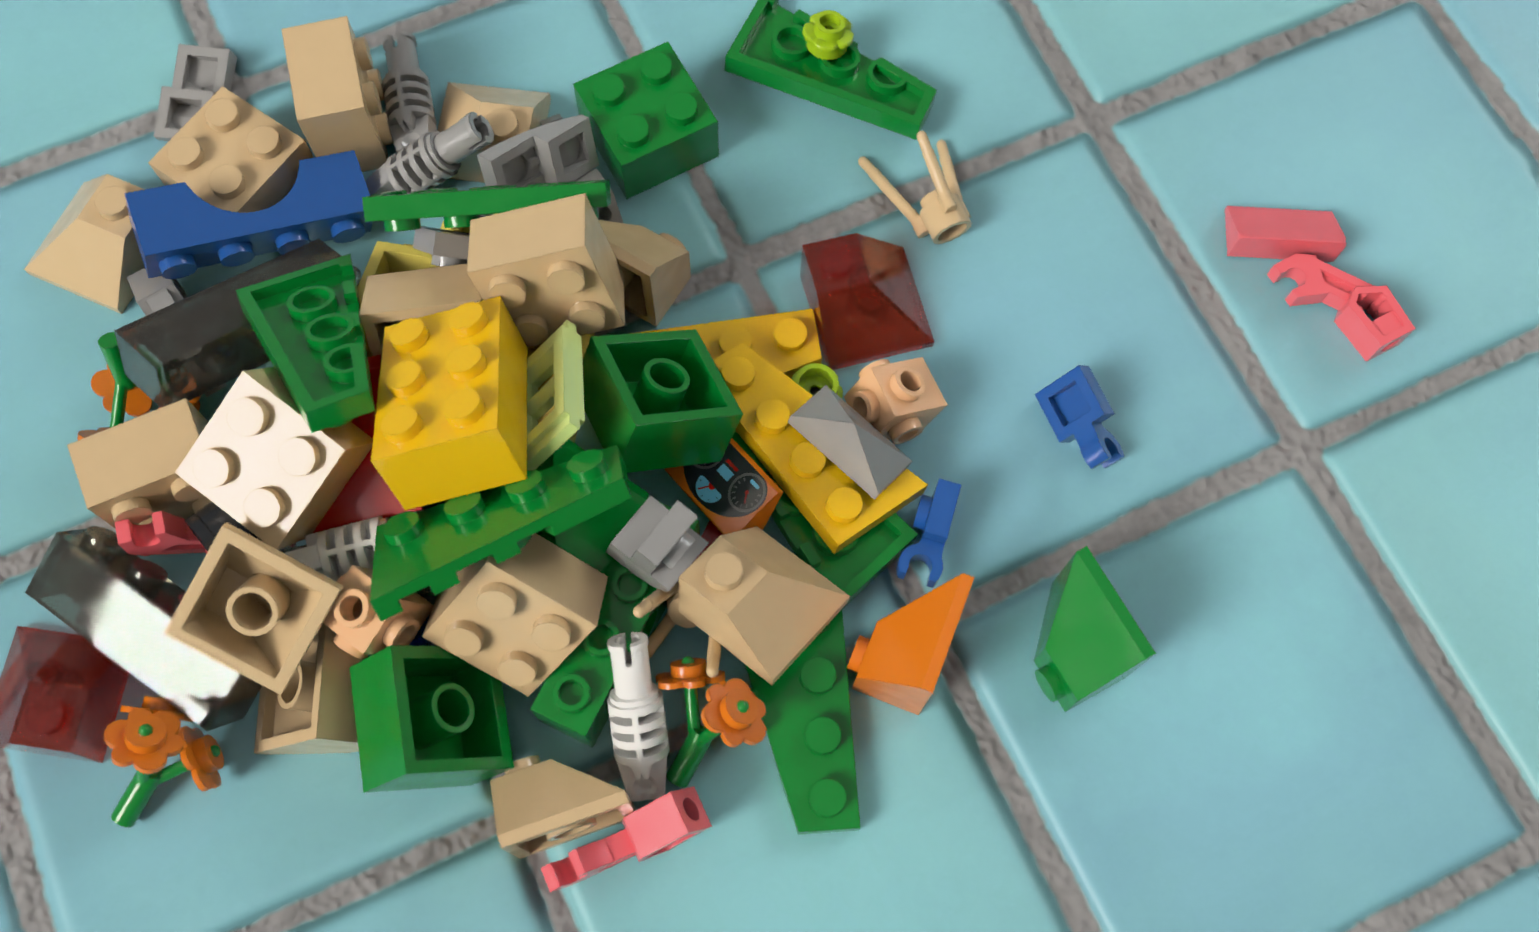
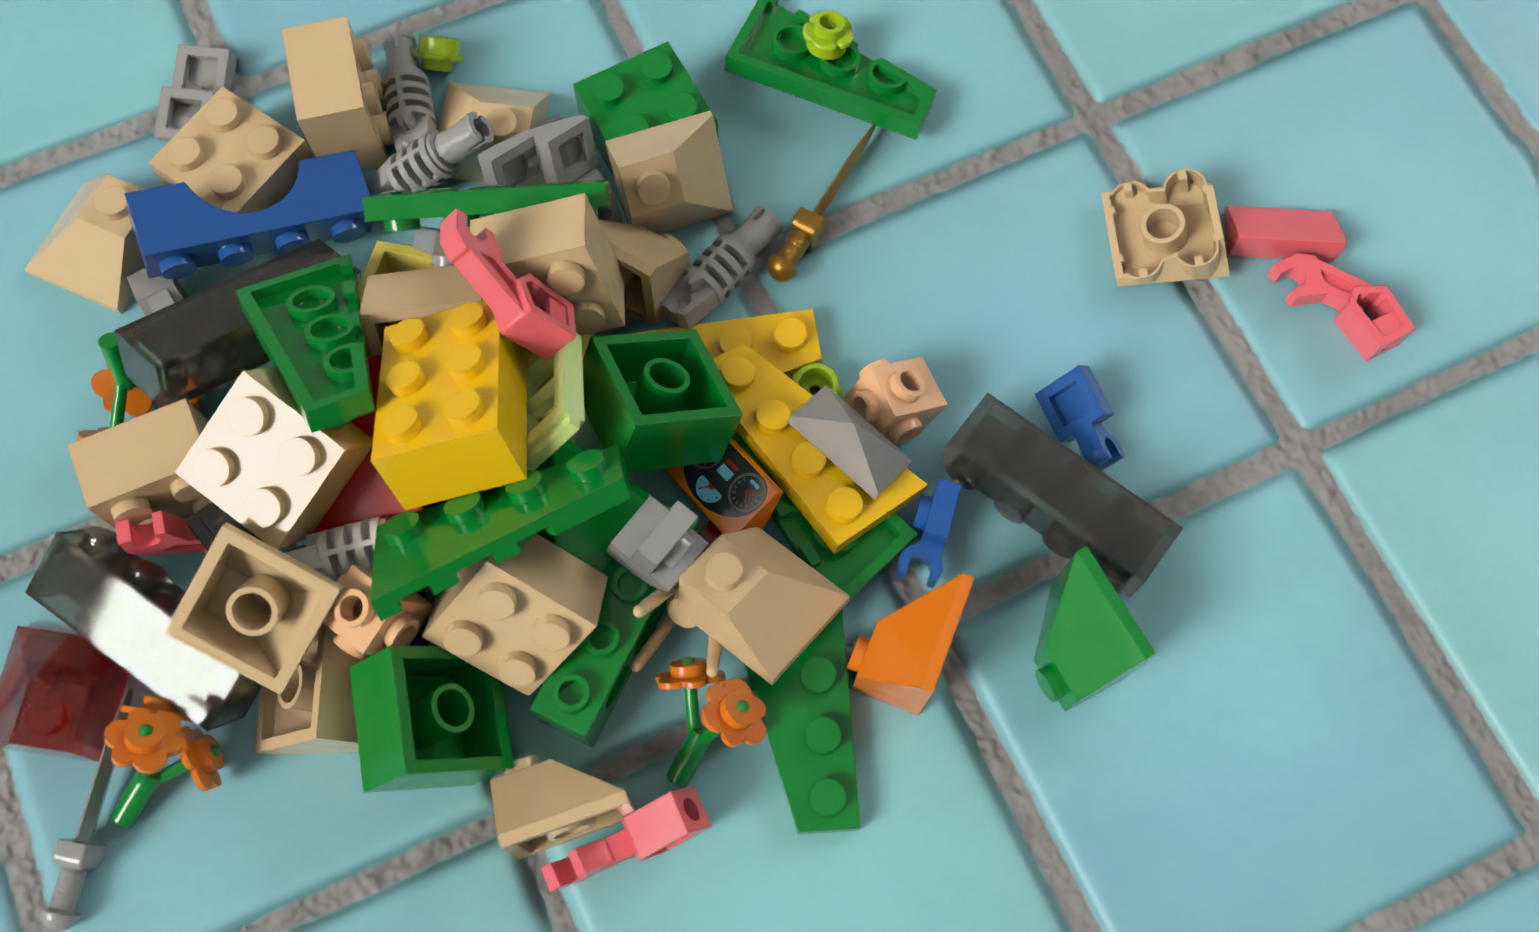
white hinge [607,632,670,801] -> none
clear red slope [800,233,935,370] -> none
tan plant [858,131,972,244] -> none
none -> light grey sword [40,687,133,932]
none -> lime plate [412,35,464,71]
none -> coral piece [440,208,576,360]
none -> tan slope [605,111,733,234]
none -> light grey hinge [661,206,783,329]
none -> pearl gold sword [767,124,876,282]
none -> clear smoke brick [940,392,1183,598]
none -> tan slope [1101,168,1231,287]

